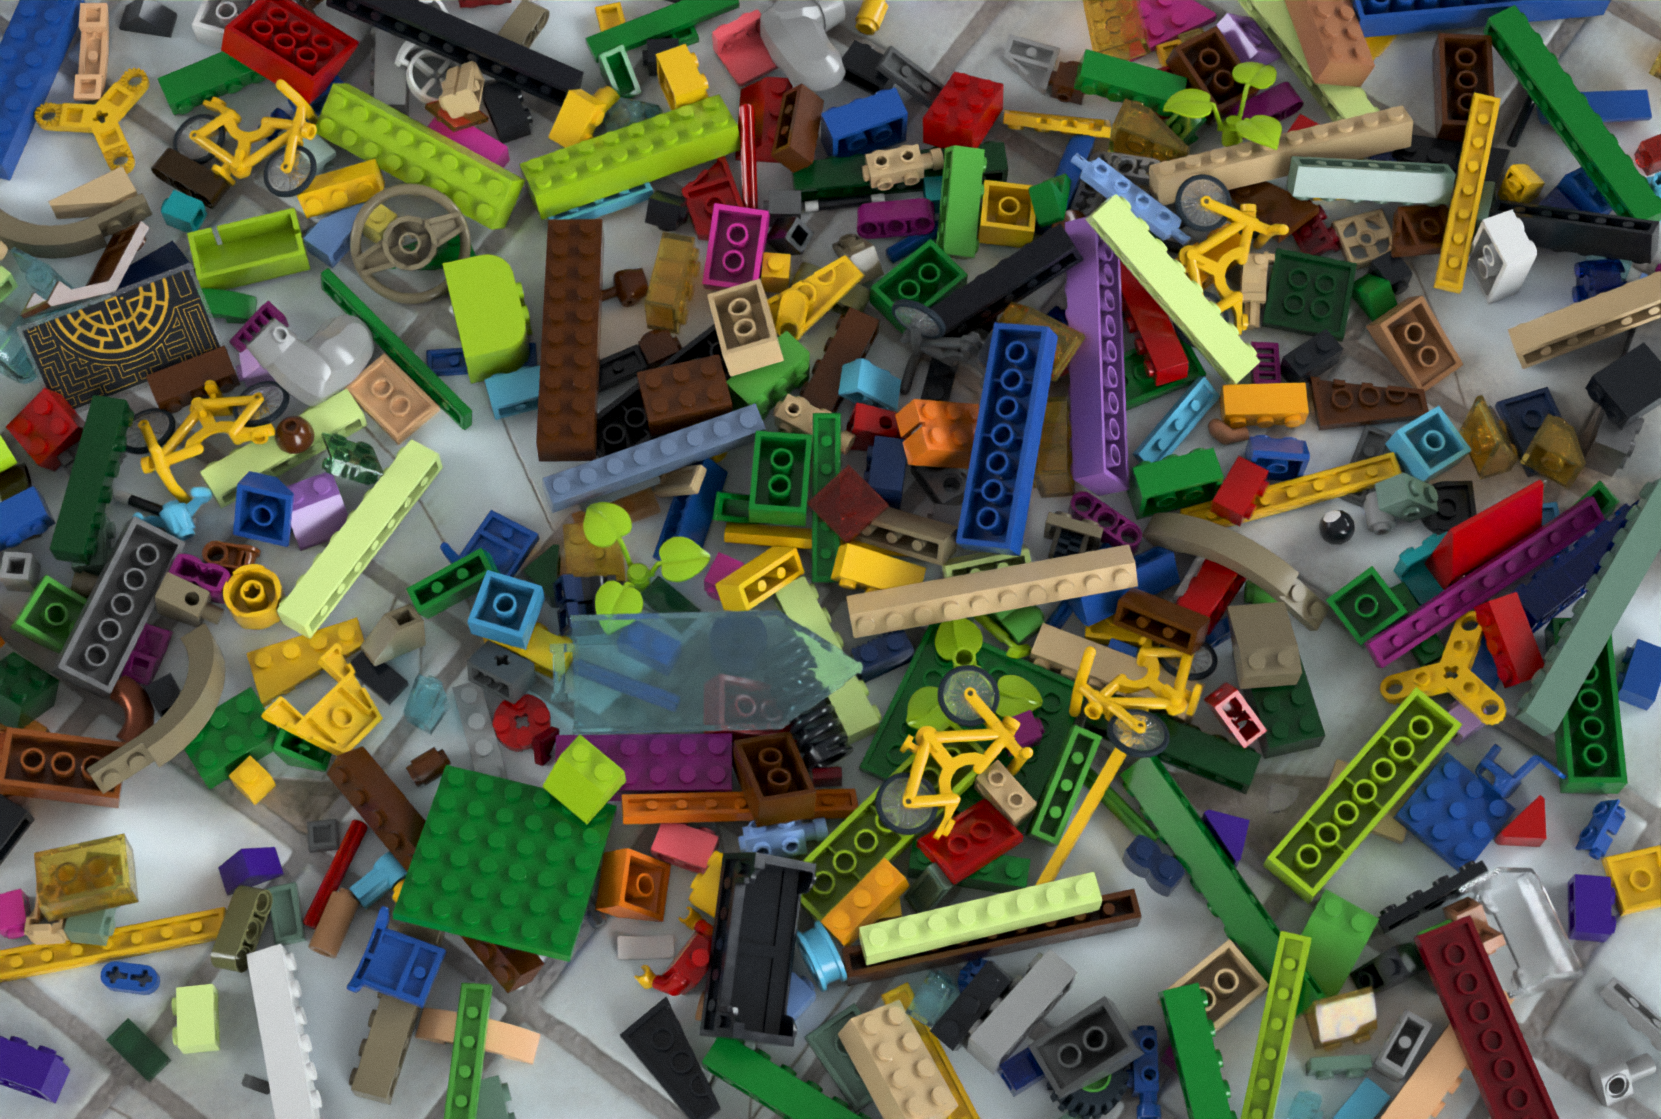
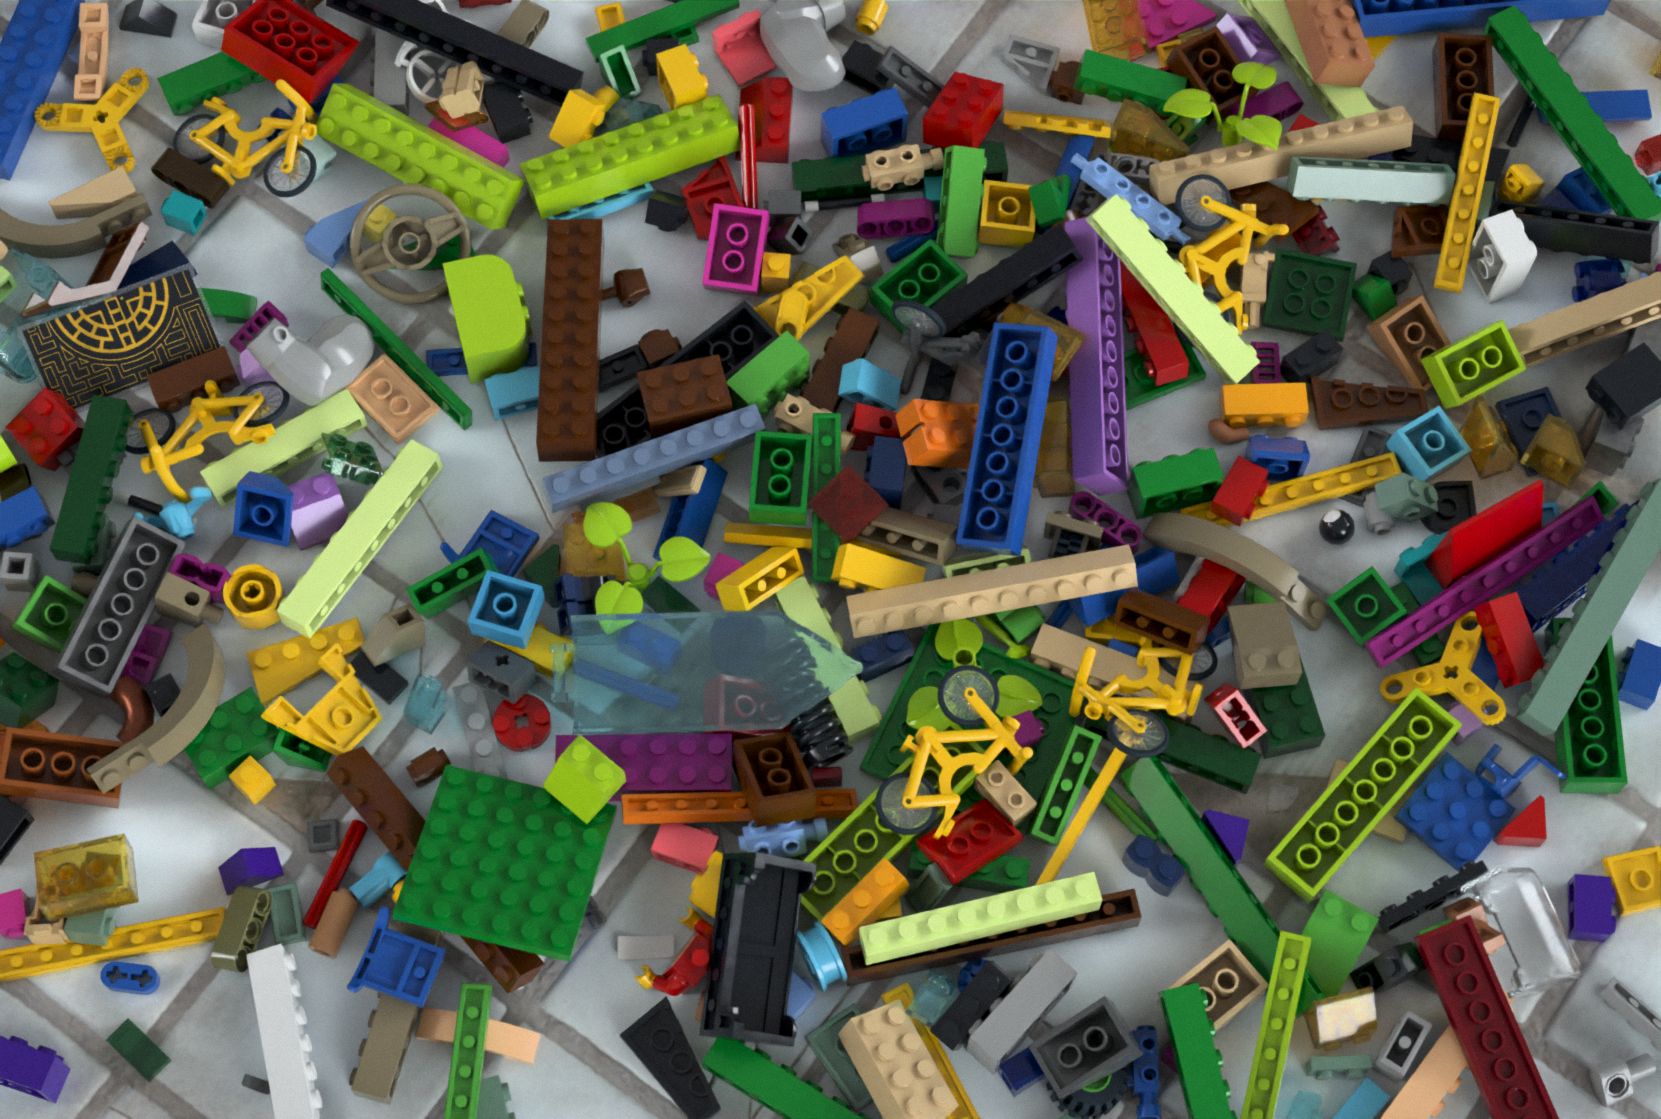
yellowish green brick [172,984,220,1054] -> none
lime piece [187,208,311,290] -> none
dark orange piece [202,541,261,576] -> none
reddish brown brick [275,416,315,454] -> none
yellow brick [297,159,385,219] -> none
dark red tile [532,726,560,766] -> none
orange slope [595,848,671,922] -> none
clear yellow brick [644,232,701,334] -> none
tan brick [707,279,784,377] -> none
green slope [713,490,759,524] -> none
reddish brown brick [771,84,824,173] -> none
medium azure plate [1132,376,1220,463] -> none
tan piece [1331,208,1392,270] -> none
blue hinge [1575,799,1626,860] -> none
none -> lime brick [1420,320,1527,409]

